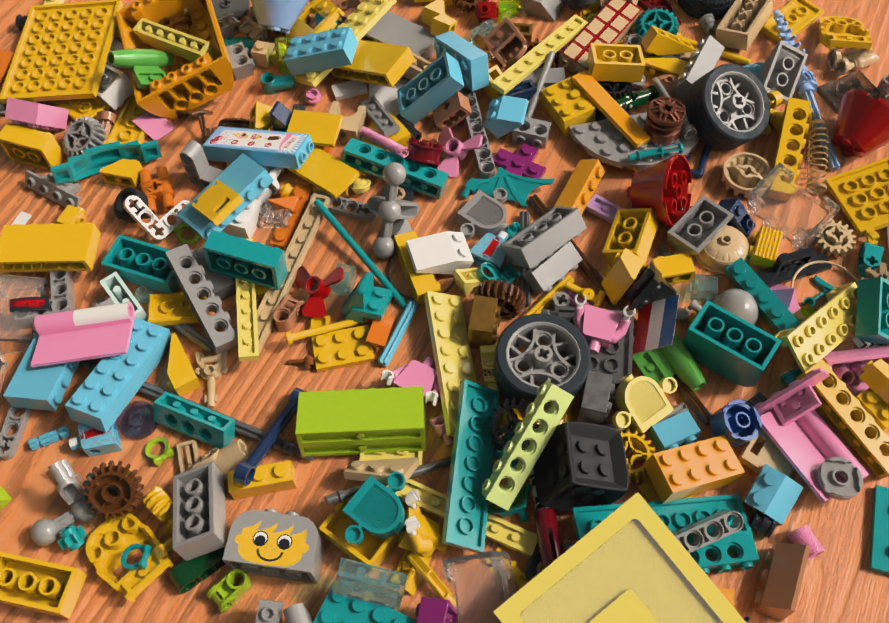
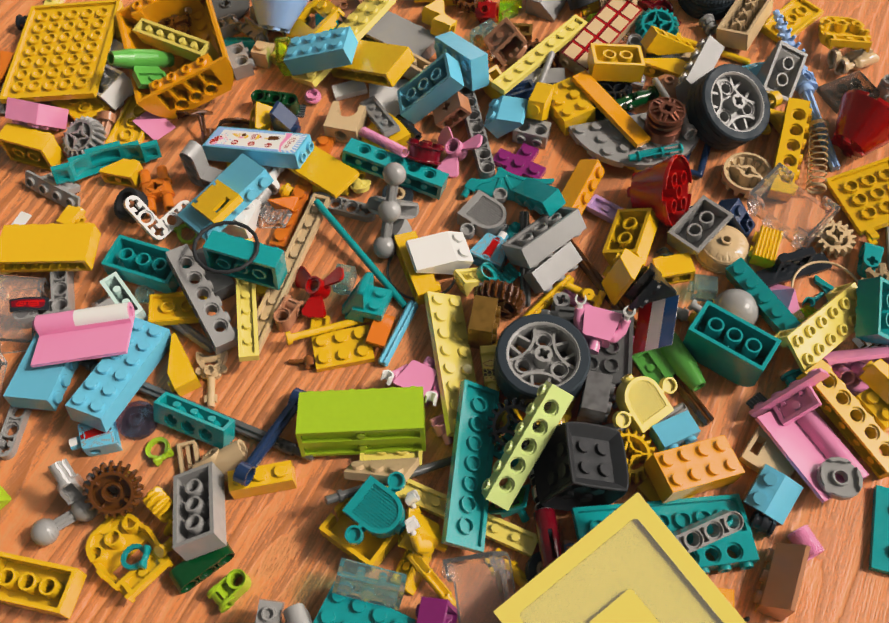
medium azure axle [28,425,71,450] -> none
teal gear [57,523,86,551] -> none
light grey brick [222,509,324,583] -> none
teal piece [260,72,295,95] -> none
yellow tile [287,110,343,148] -> none
blue brick [710,400,762,448] -> none
none -> black piece [192,221,260,274]
none -> dark green beam [251,90,300,115]
none -> teal brick [512,177,566,217]
none -> yellow slope [525,82,554,121]

